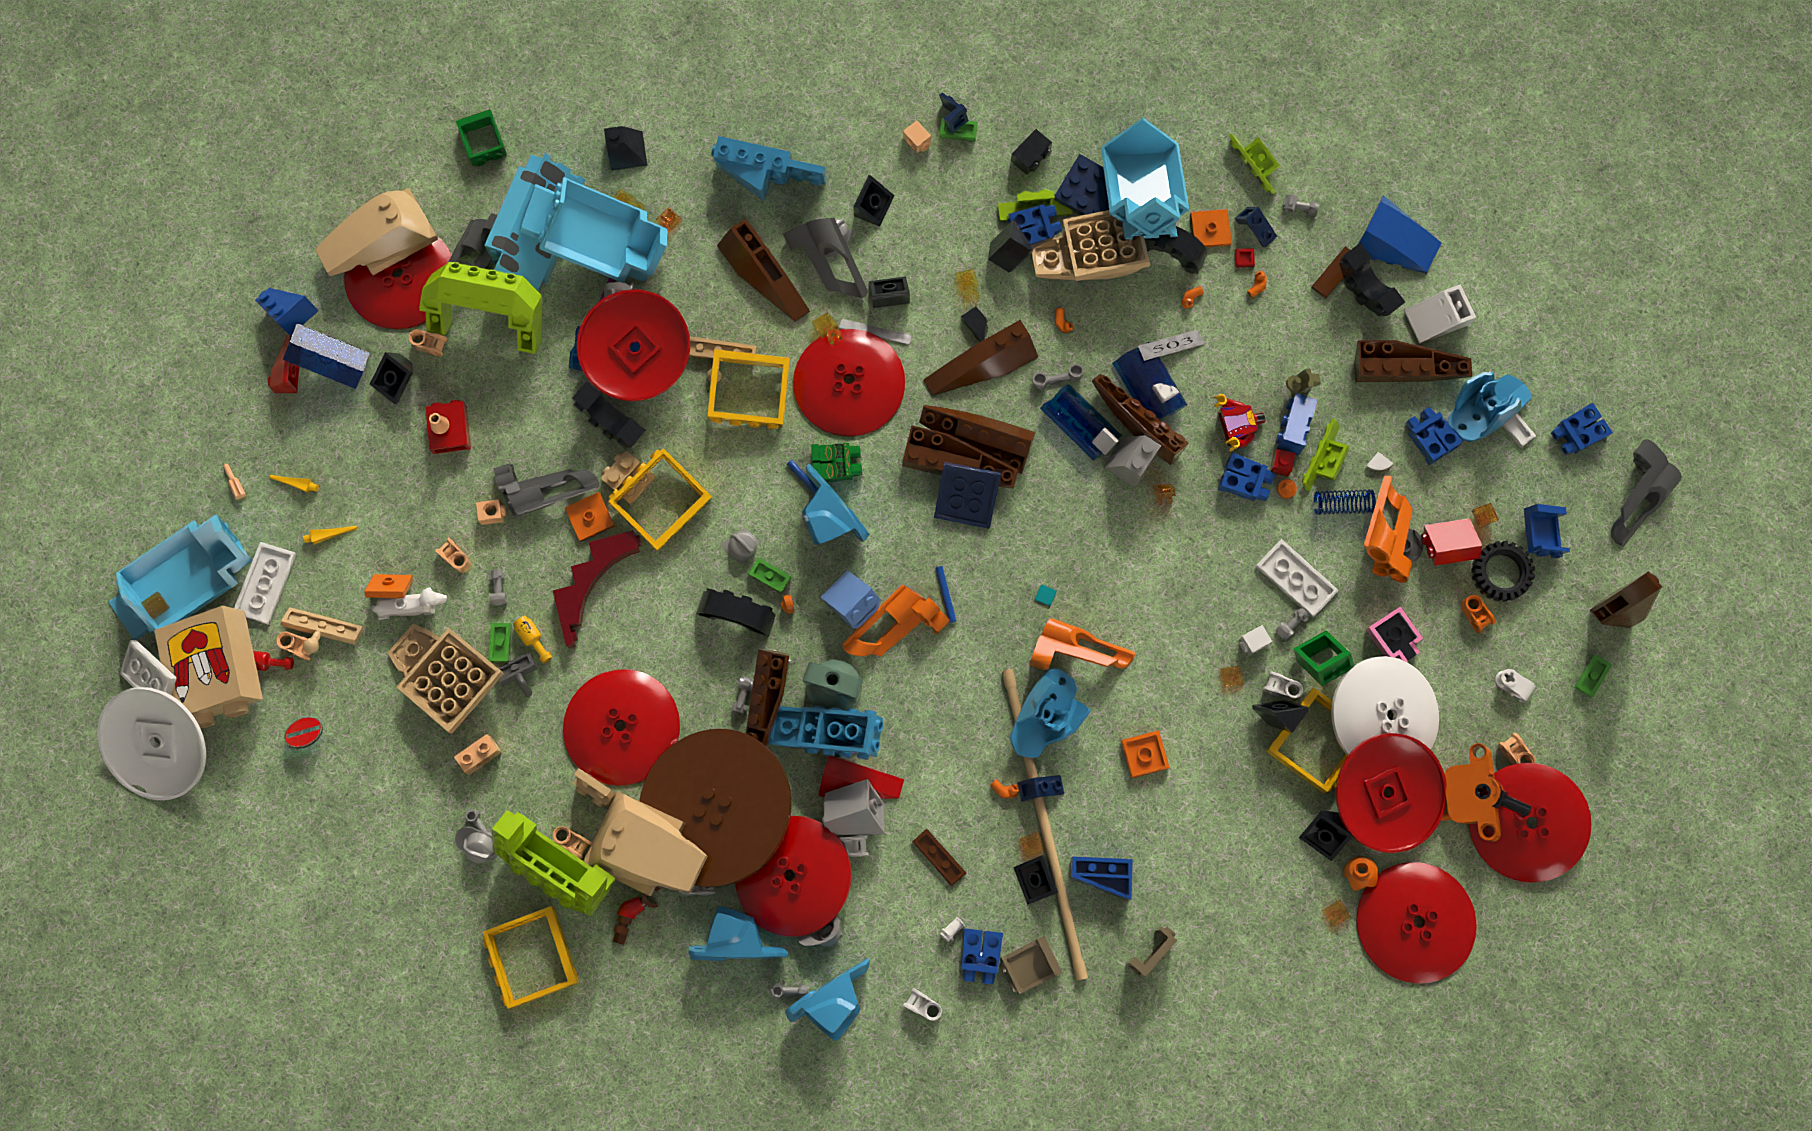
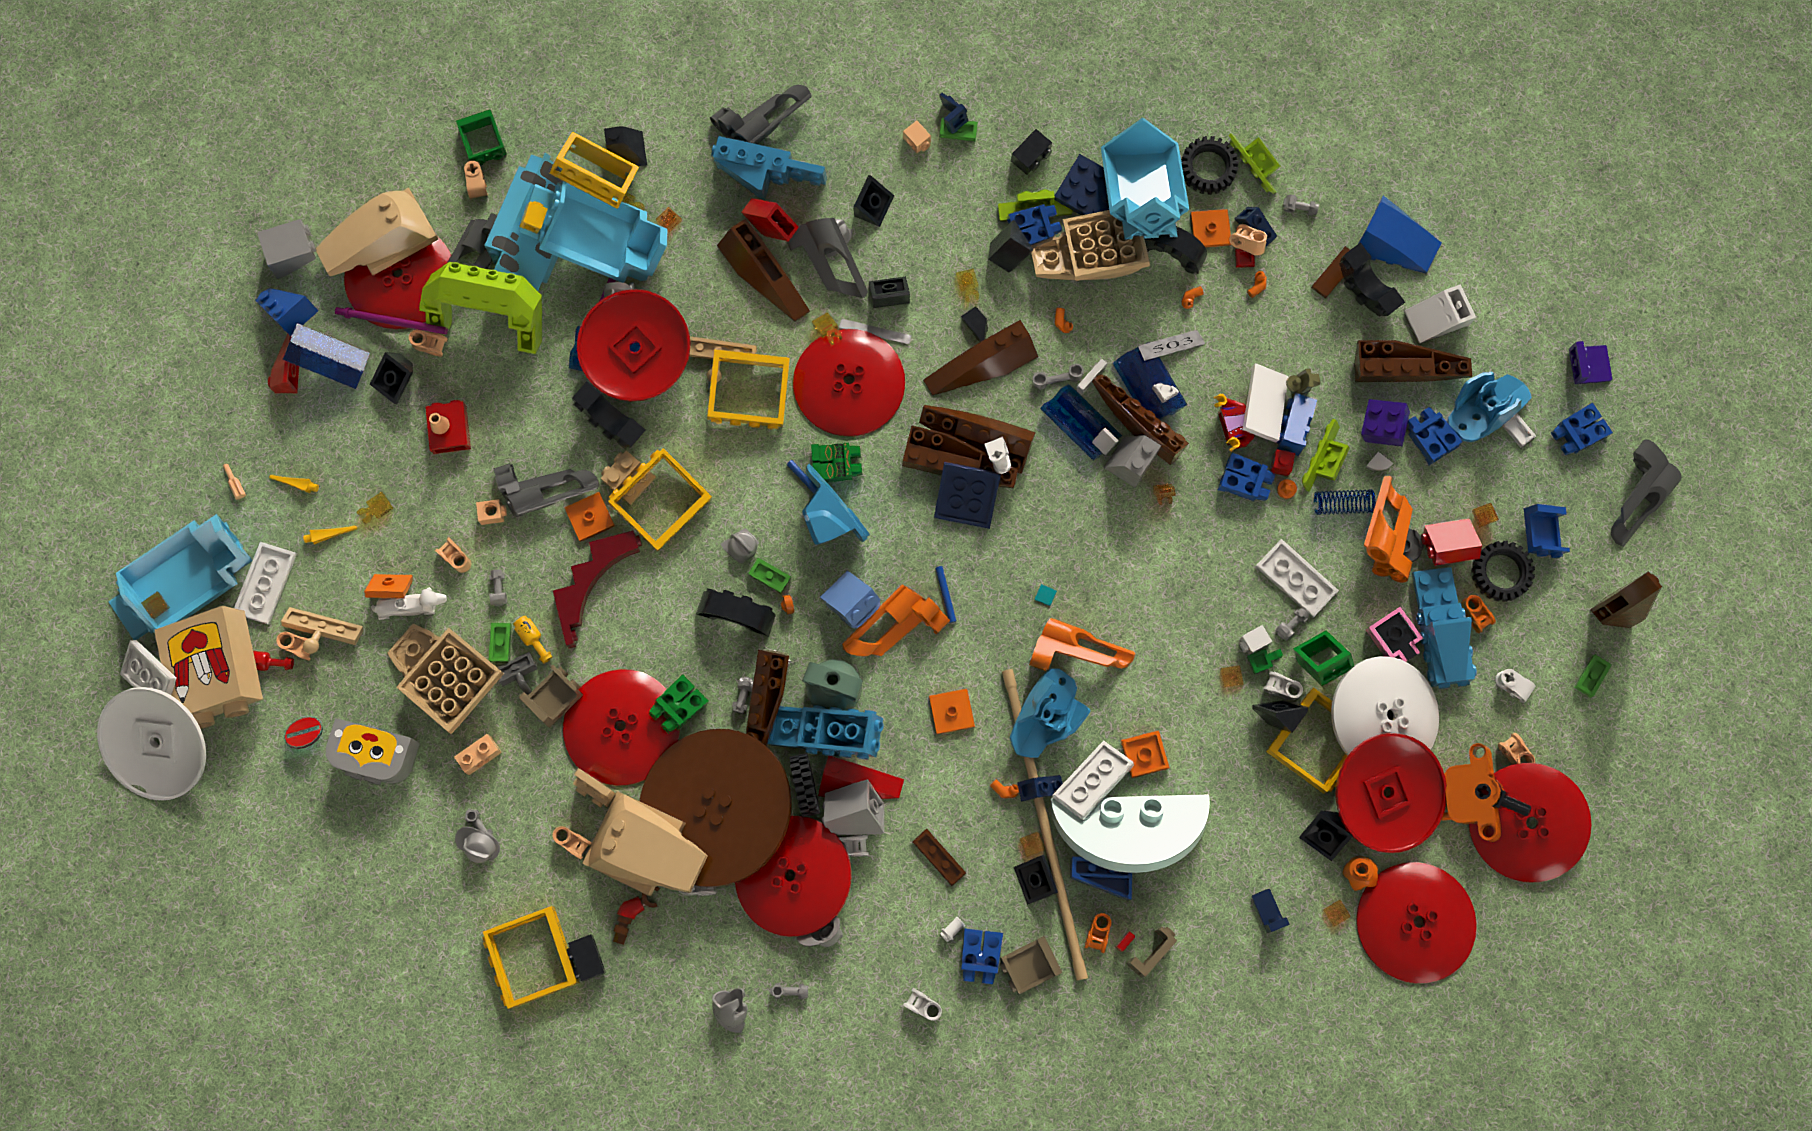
lime wedge [492,810,615,916] -> none
dark azure piece [688,906,788,961] -> none
dark azure piece [785,958,870,1041] -> none
none -> light grey slope [257,219,317,279]
none -> brick [326,718,420,785]
none -> magenta bar [335,307,448,335]
none -> clear yellow plate [356,492,394,524]
none -> light nougat piece [464,161,488,199]
none -> yellow brick [519,201,548,234]
none -> dark tan panel [519,665,583,728]
none -> yellow window [549,132,639,209]
none -> black brick [567,934,606,982]
none -> green hips [649,674,709,733]
none -> dark grey panel [710,85,812,144]
none -> light grey helmet [712,988,748,1033]
none -> red brick [741,198,799,242]
none -> black tyre [789,753,820,817]
none -> orange plate [929,689,975,734]
none -> white piece [985,437,1011,474]
none -> light aqua plate [1051,795,1209,873]
none -> white tile [1052,741,1134,820]
none -> white tile [1077,359,1107,395]
none -> orange piece [1084,913,1111,953]
none -> red tile [1116,931,1135,952]
none -> black tyre [1181,136,1239,195]
none -> light nougat piece [1229,224,1267,255]
none -> white tile [1242,363,1288,443]
none -> green plate [1247,649,1283,675]
none -> dark blue bracket [1251,889,1290,933]
none -> dark purple brick [1361,399,1410,447]
none -> dark azure wedge [1412,567,1477,689]
none -> dark purple bracket [1569,341,1613,384]

